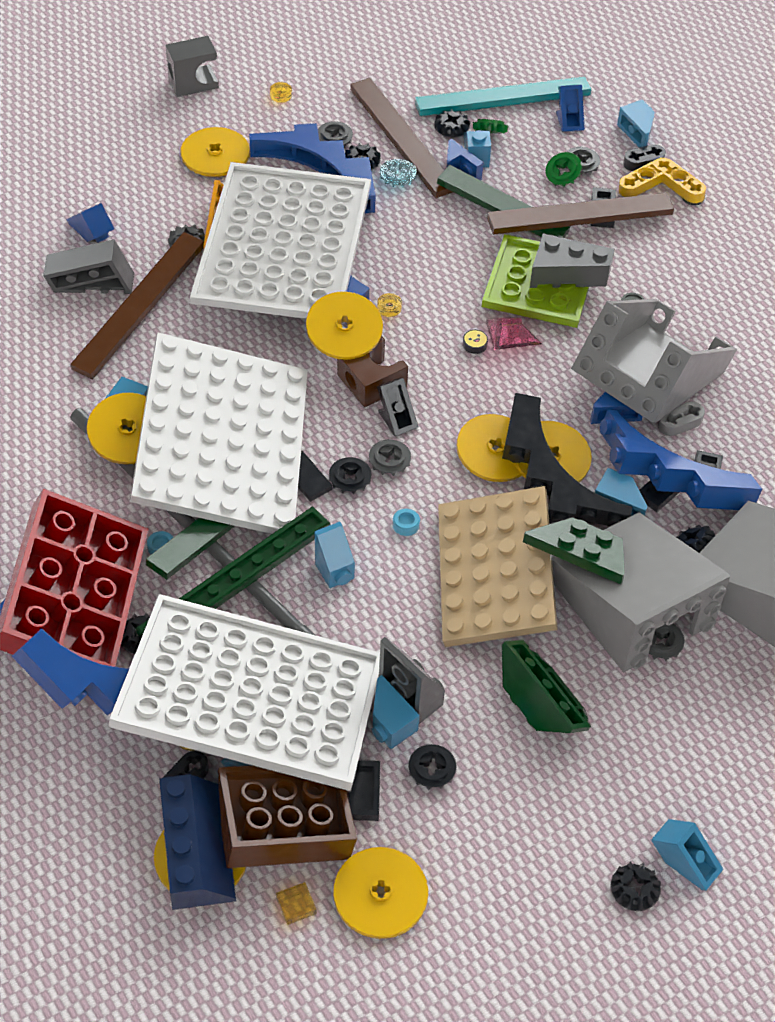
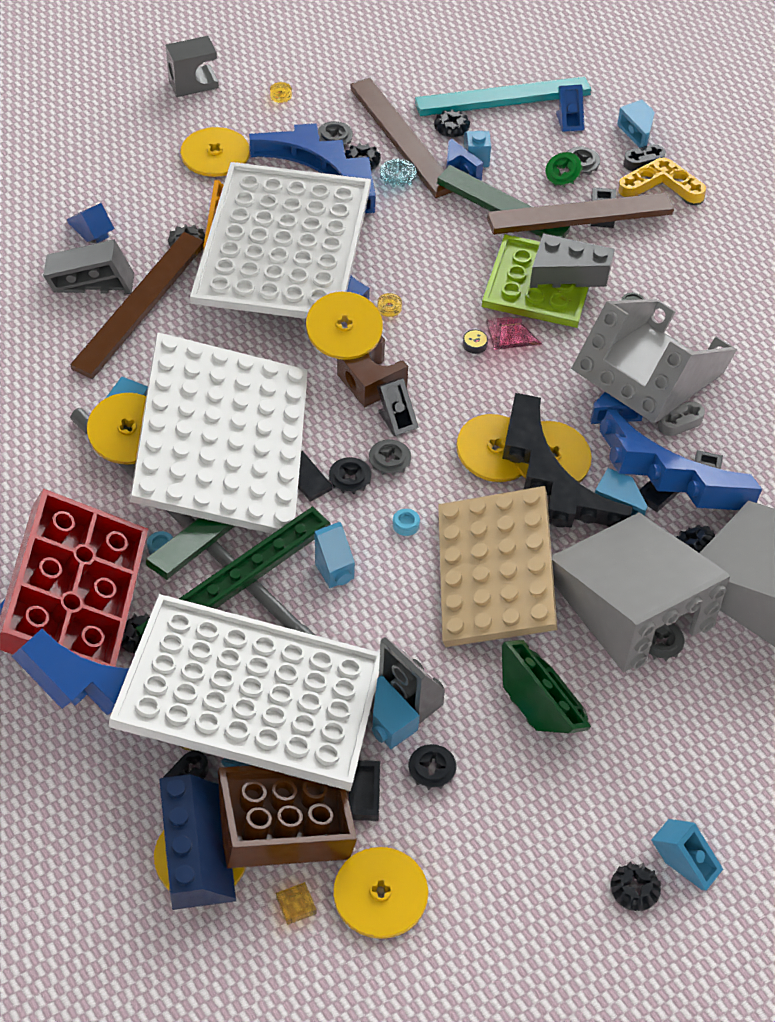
green gear [473,119,509,134] -> none
wing [523,518,625,585] -> none

